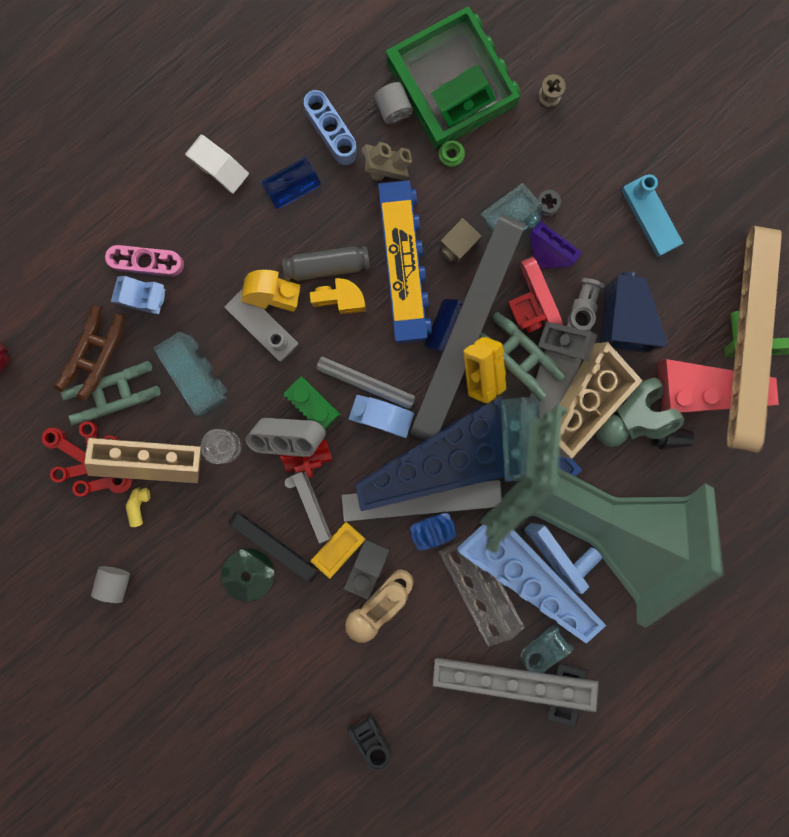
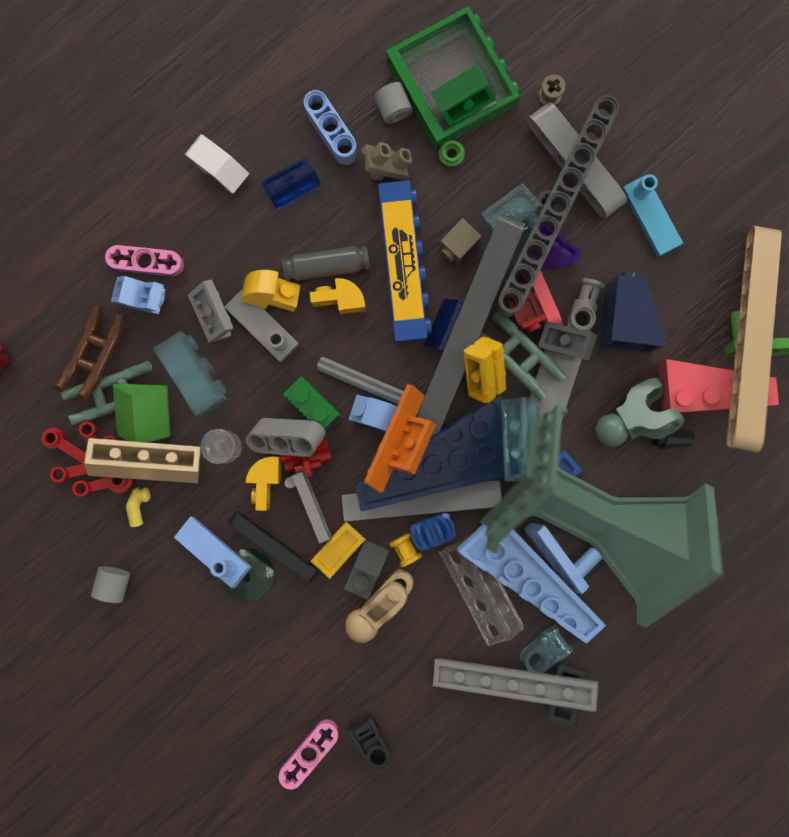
tan wedge [559,342,642,459] -> none
none -> bright green slope [113,384,171,443]
none -> light blue piece [174,516,251,588]
none -> light grey bracket [188,280,233,343]
none -> yellow brick [246,457,282,511]
none -> bright pink beam [279,719,339,789]
none -> orange bracket [364,384,436,493]
none -> yellow bush [389,533,422,567]
none -> dark grey beam [496,95,619,317]
none -> light grey beam [527,102,627,218]

